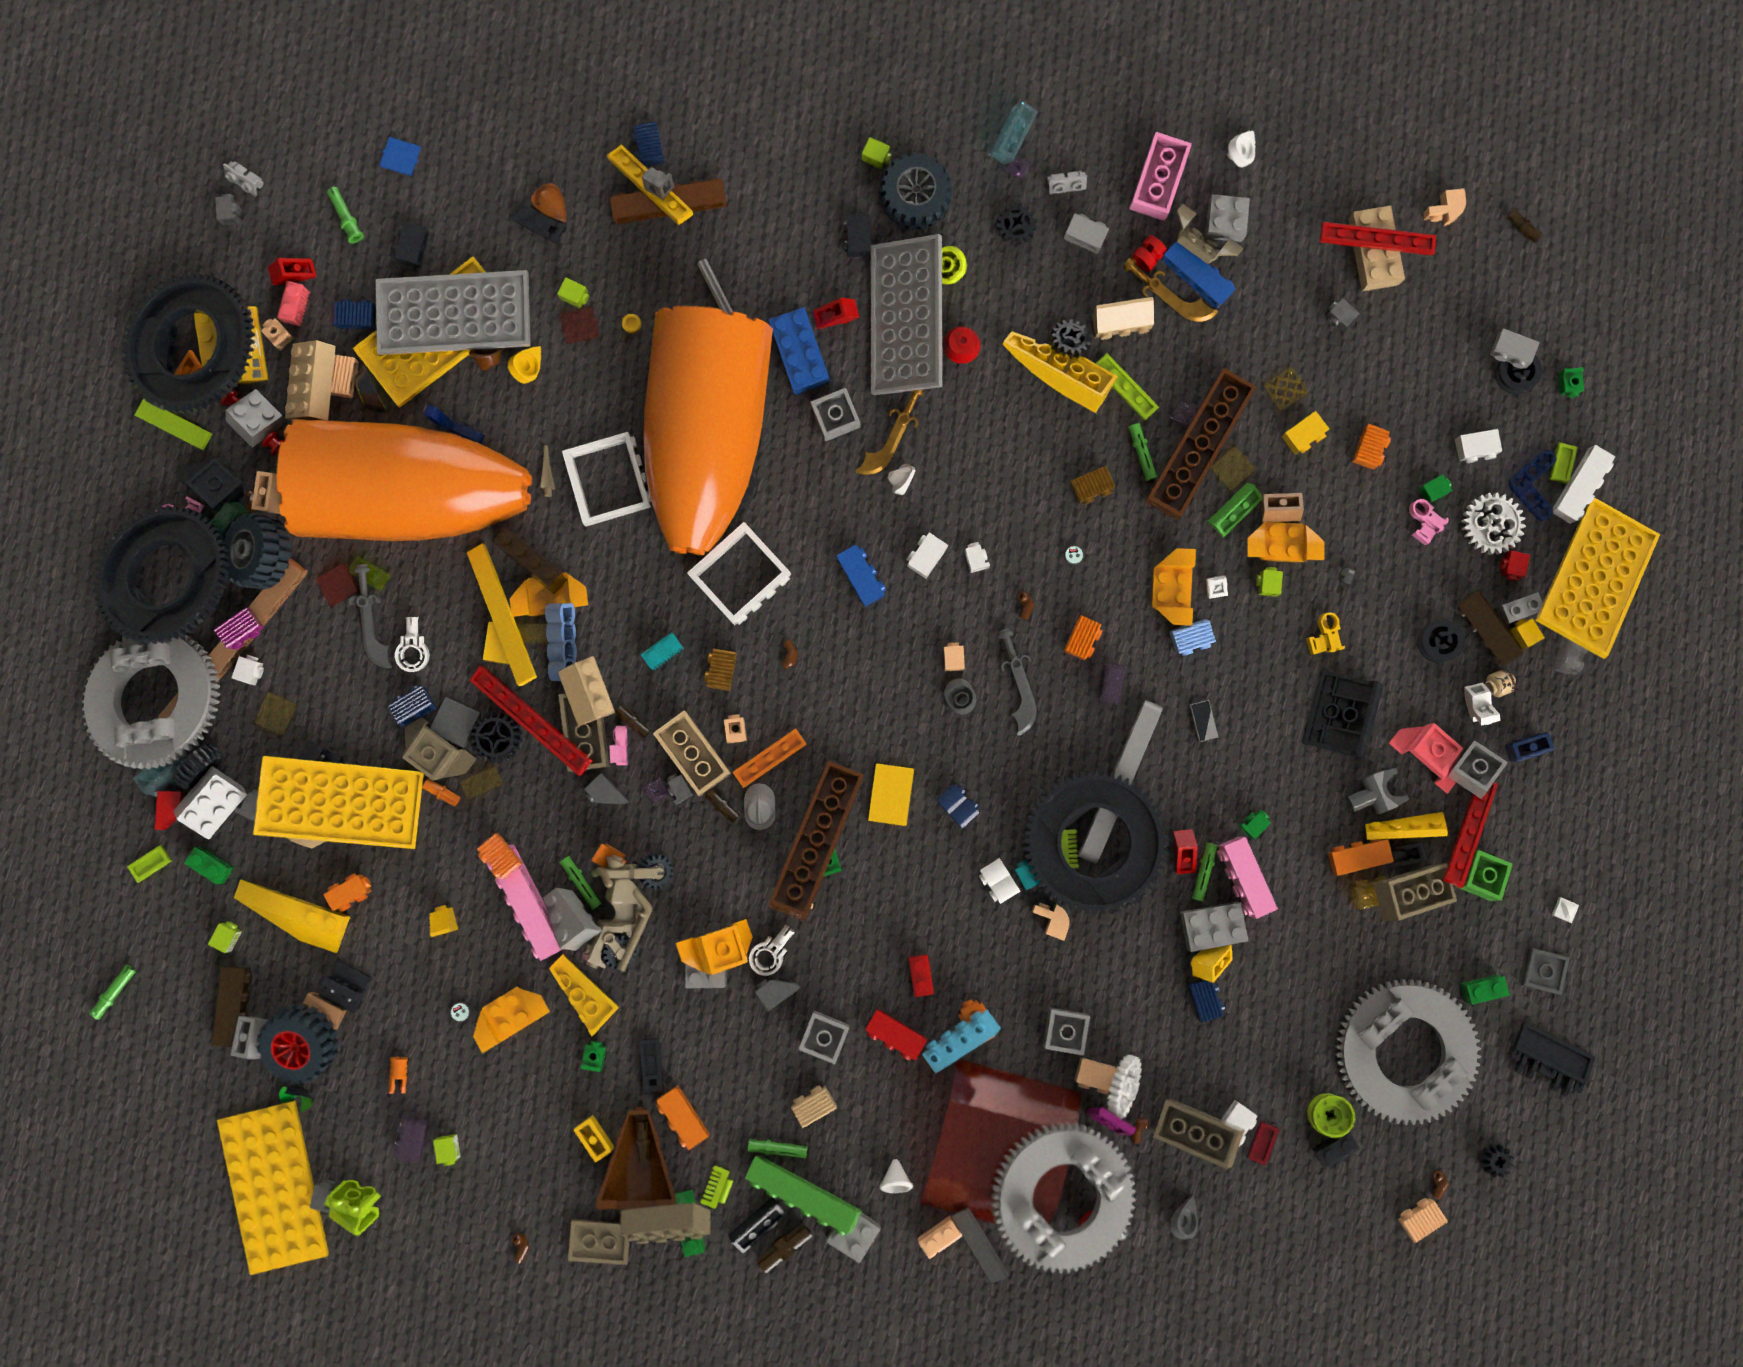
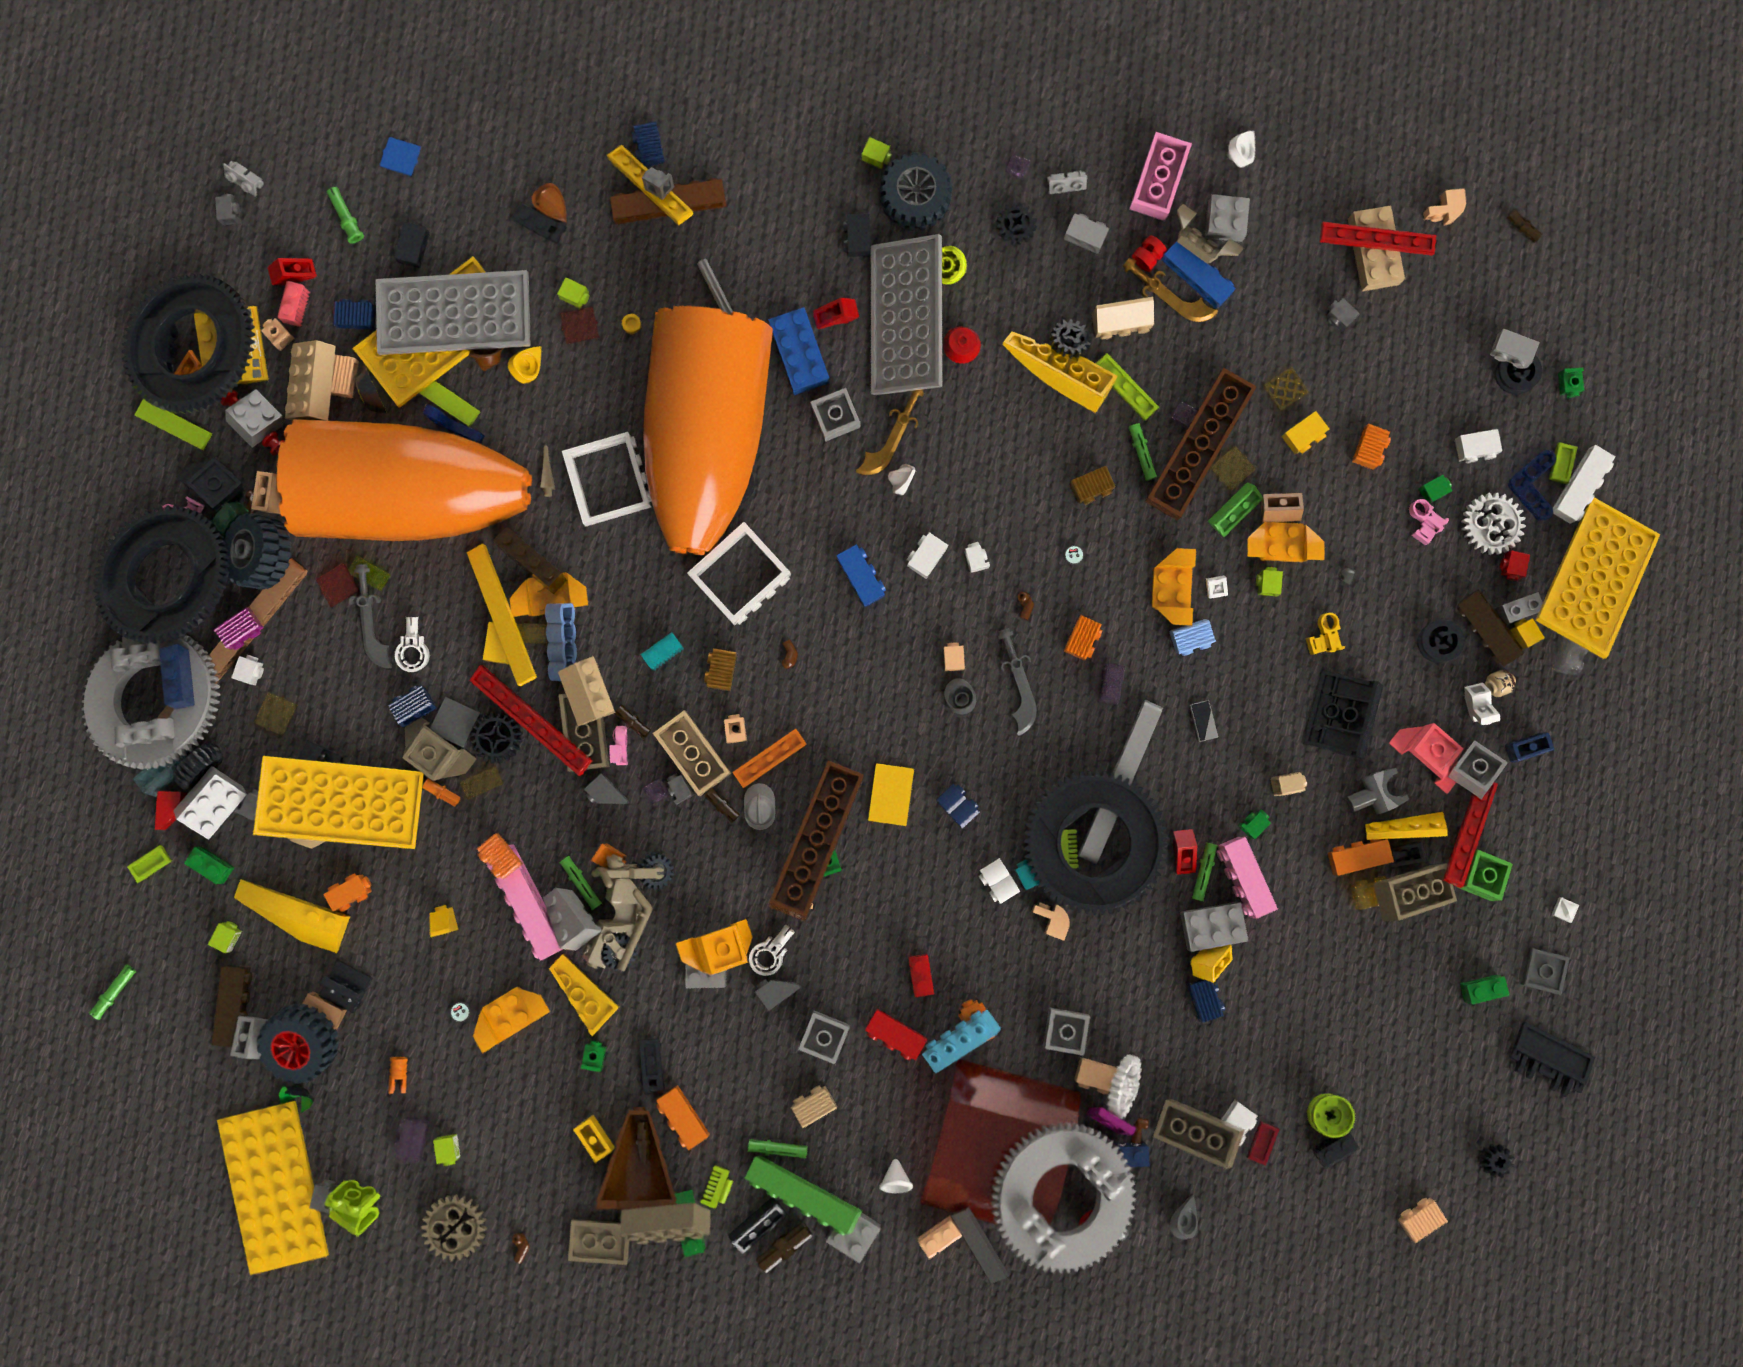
clear light blue brick [989,101,1038,165] -> none
light grey piece [1335,979,1481,1125] -> none
reddish brown arm [1432,1170,1449,1200] -> none
none -> dark blue brick [159,644,195,709]
none -> lime tile [419,381,480,427]
none -> dark tan gear [421,1194,487,1261]
none -> dark blue brick [1112,1143,1149,1167]
none -> tan brick [1270,772,1307,796]

